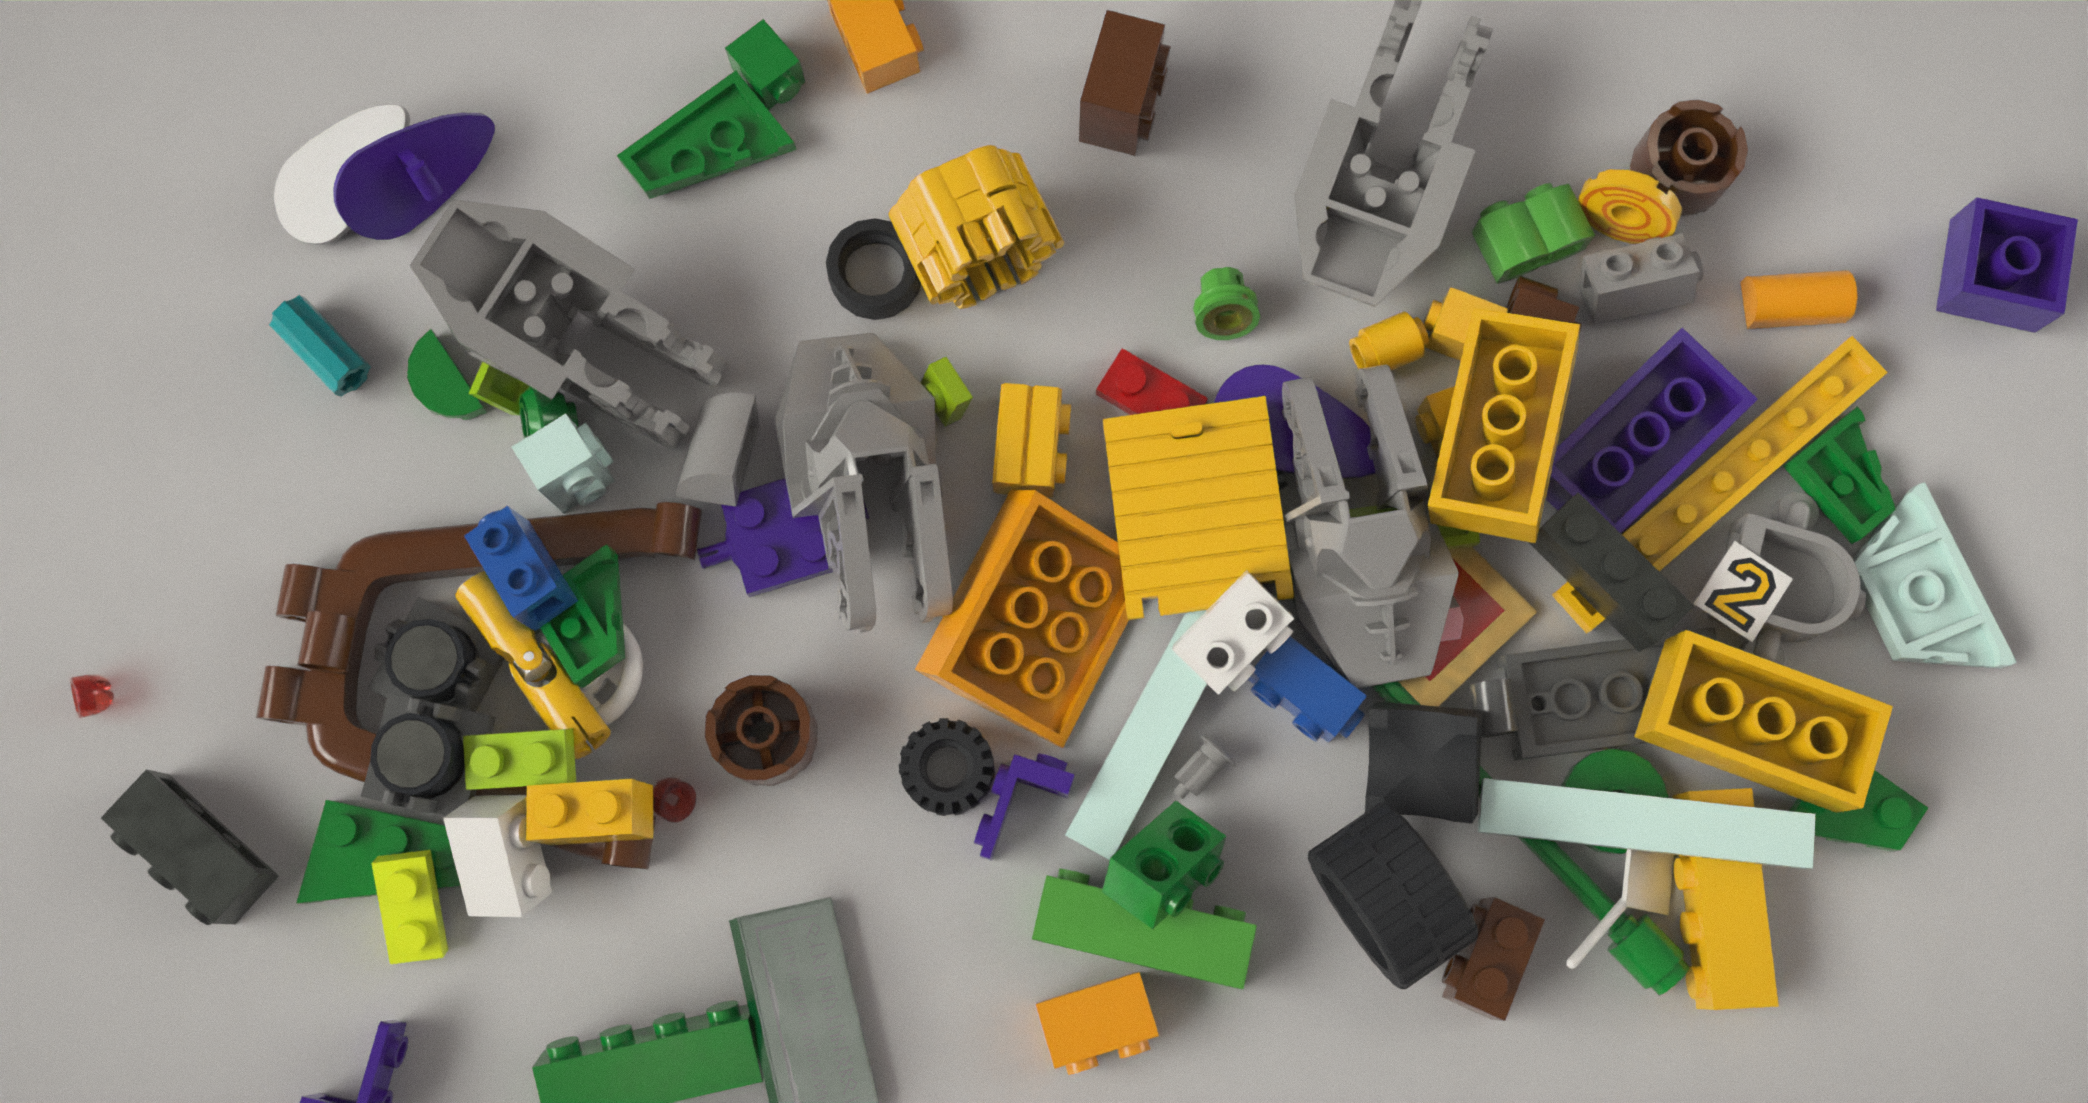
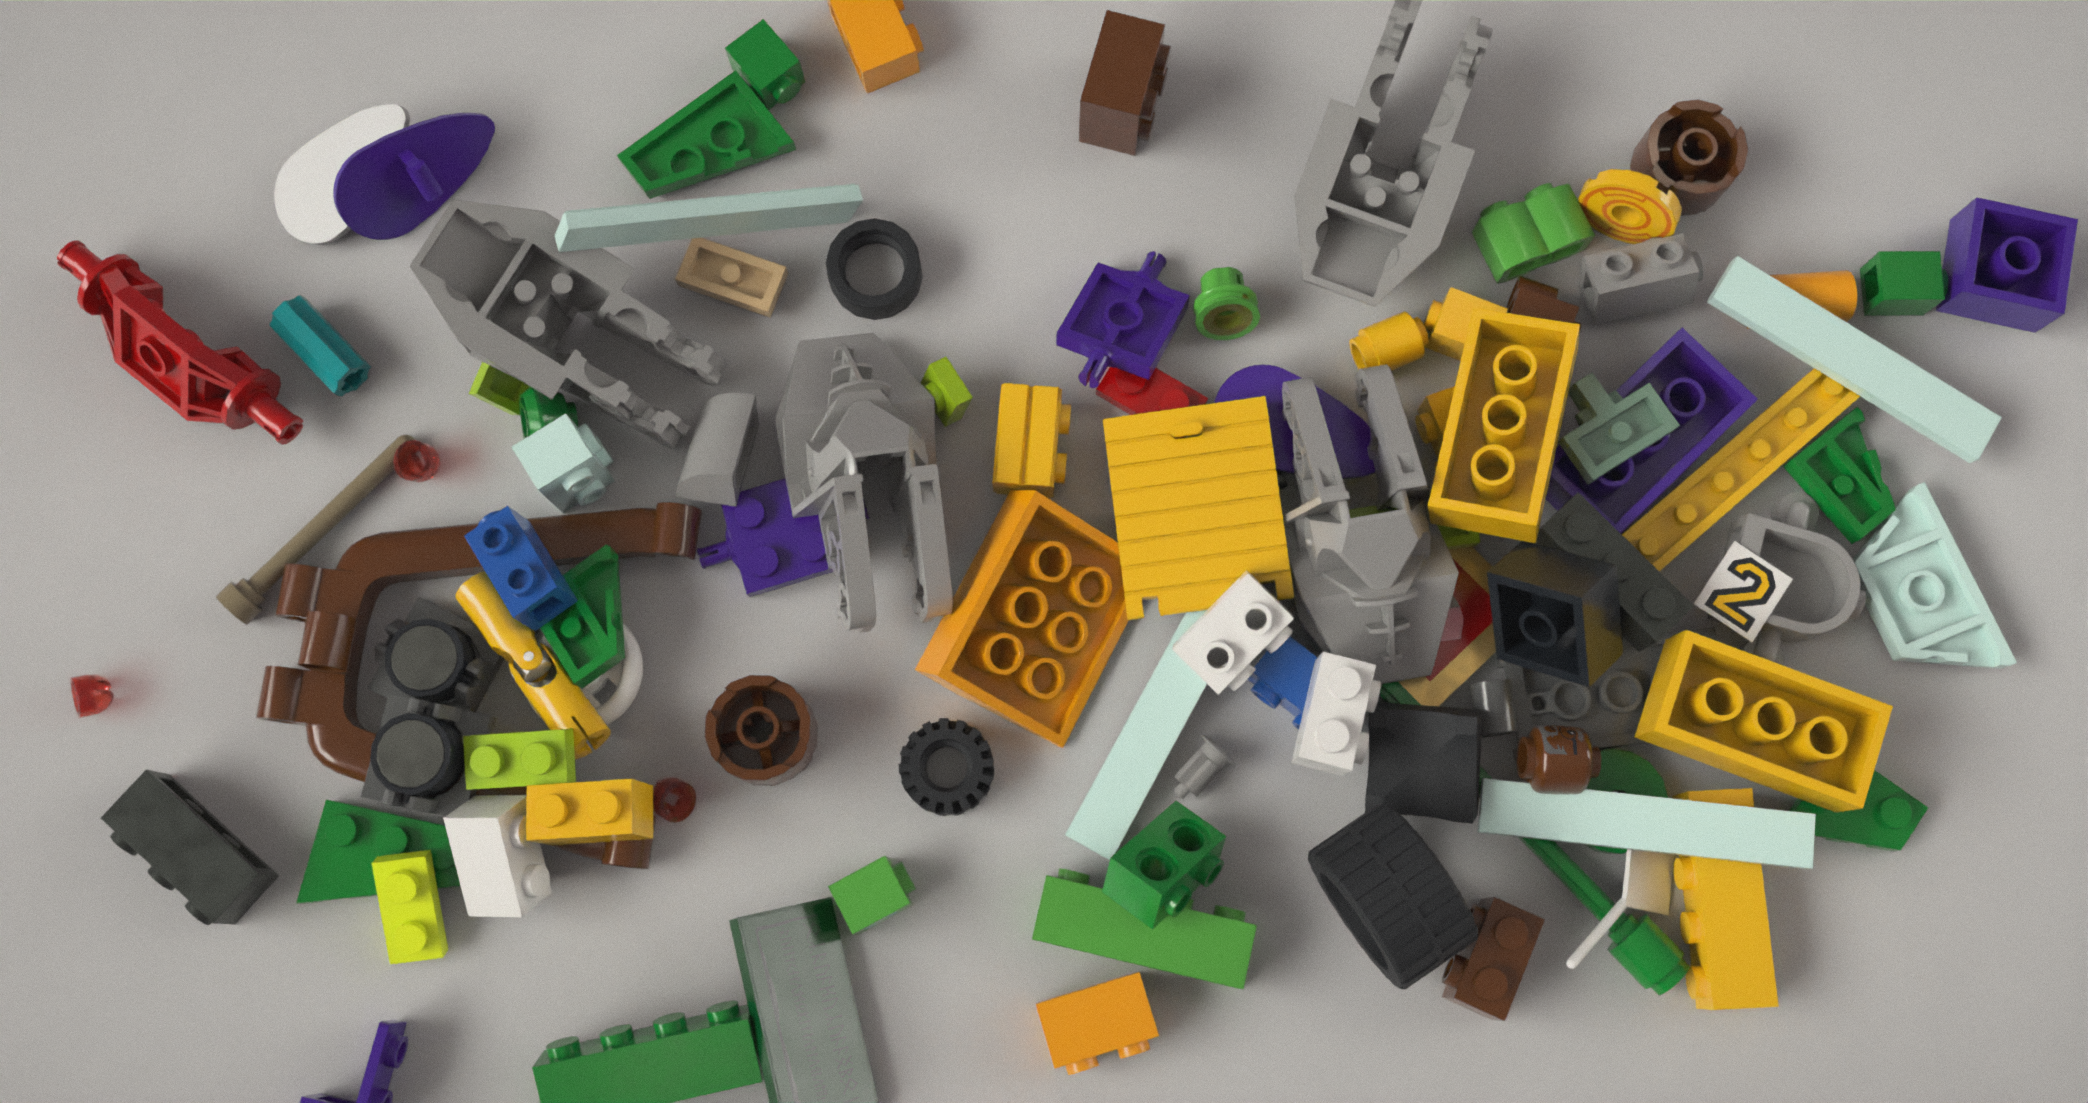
green tile [407,329,488,420] -> none
yellow piece [888,145,1064,309] -> none
dark purple bracket [974,753,1075,861] -> none
none -> red plate [57,240,304,445]
none -> dark tan piece [216,434,416,625]
none -> clear red hinge [393,440,441,482]
none -> light aqua tile [554,184,863,252]
none -> tan plate [675,238,789,318]
none -> bright green brick [828,856,916,935]
none -> dark purple plate [1056,251,1190,388]
none -> white brick [1291,652,1381,776]
none -> black brick [1487,541,1623,688]
none -> reddish brown head [1516,724,1601,794]
none -> sand green hinge [1558,372,1680,485]
none -> light aqua tile [1707,256,2002,463]
none -> green brick [1860,251,1948,316]

